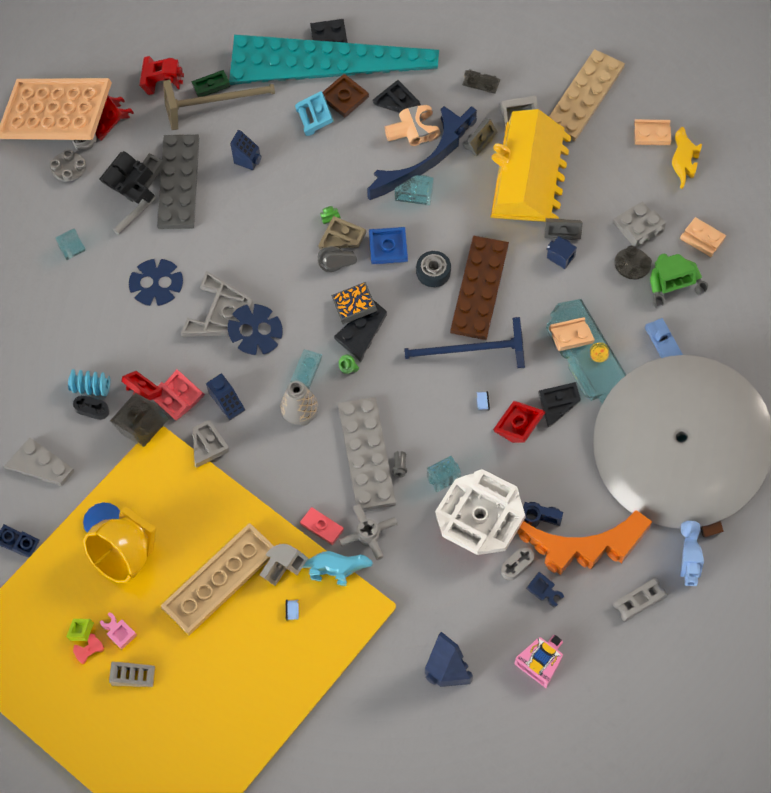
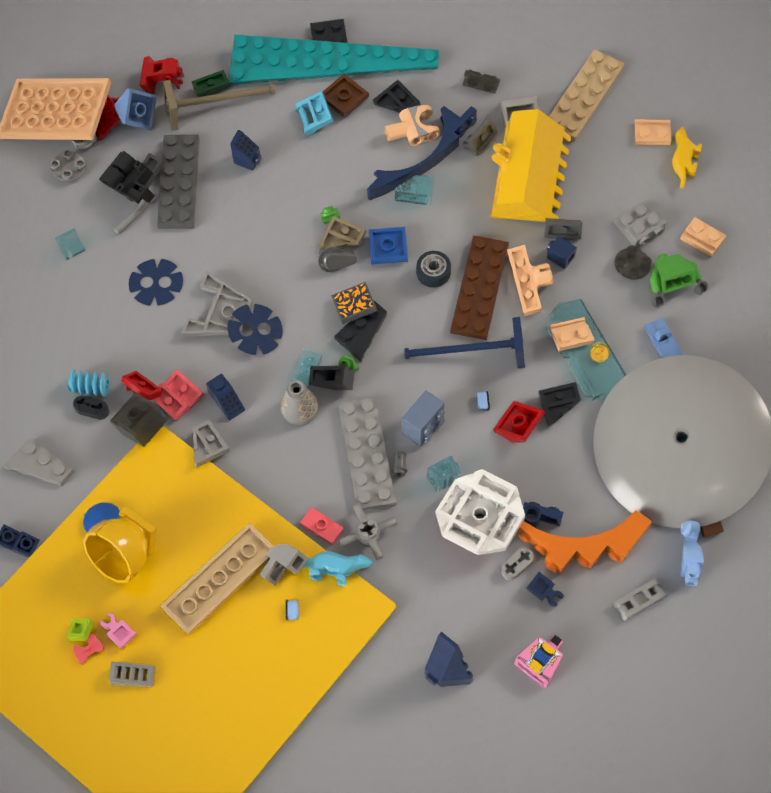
none -> medium blue slope [114,88,157,130]
none -> black slope [309,366,355,390]
none -> sand blue brick [402,390,445,447]
none -> light nougat plate [507,245,554,316]

